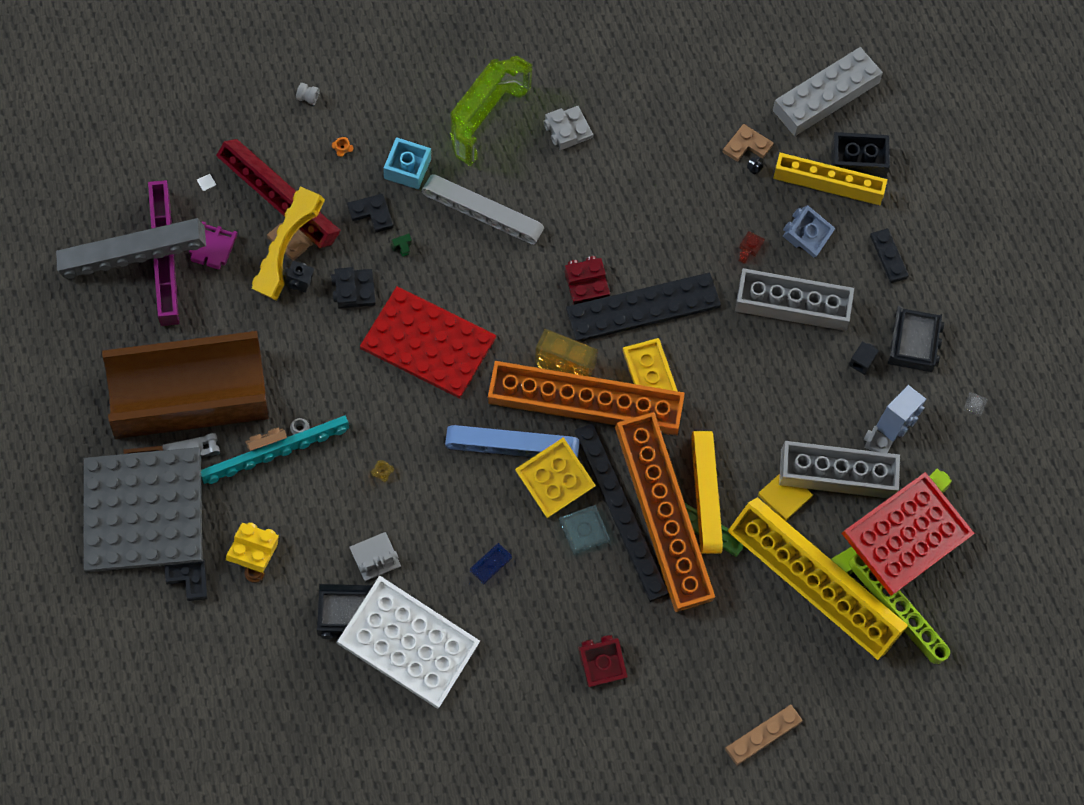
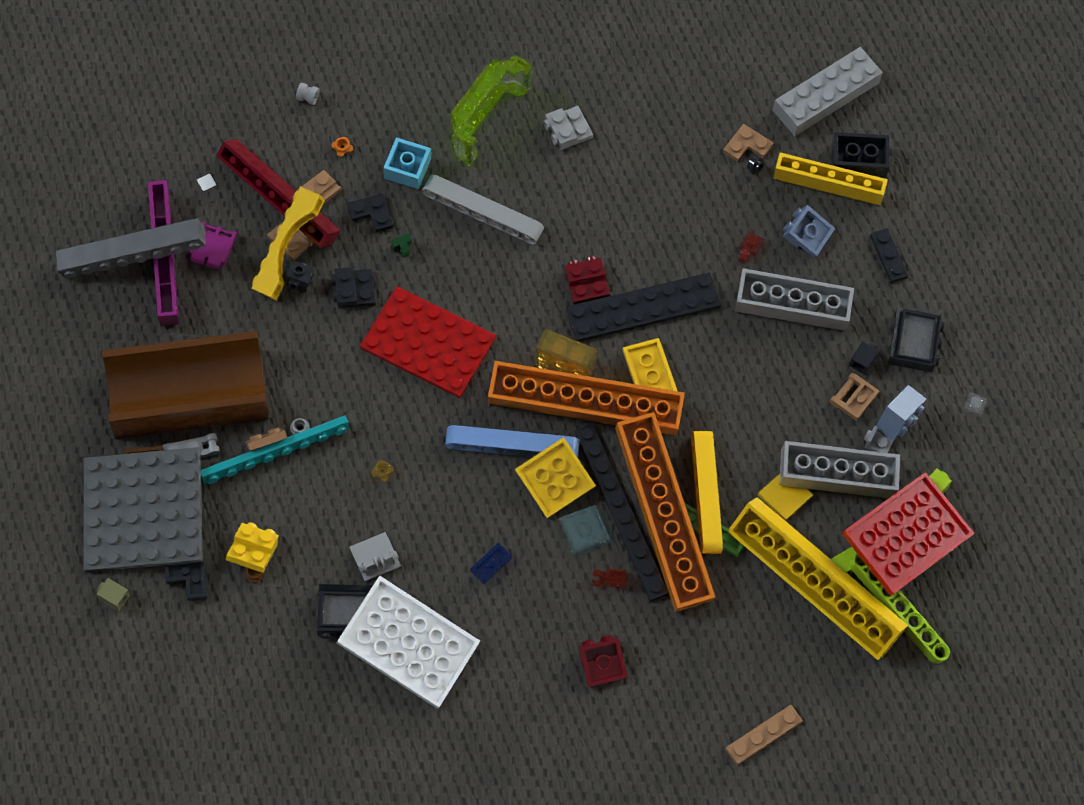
none -> olive brick [97,578,130,612]
none -> medium nougat plate [296,170,341,204]
none -> clear red plate [592,569,627,587]
none -> medium nougat plate [829,373,879,421]

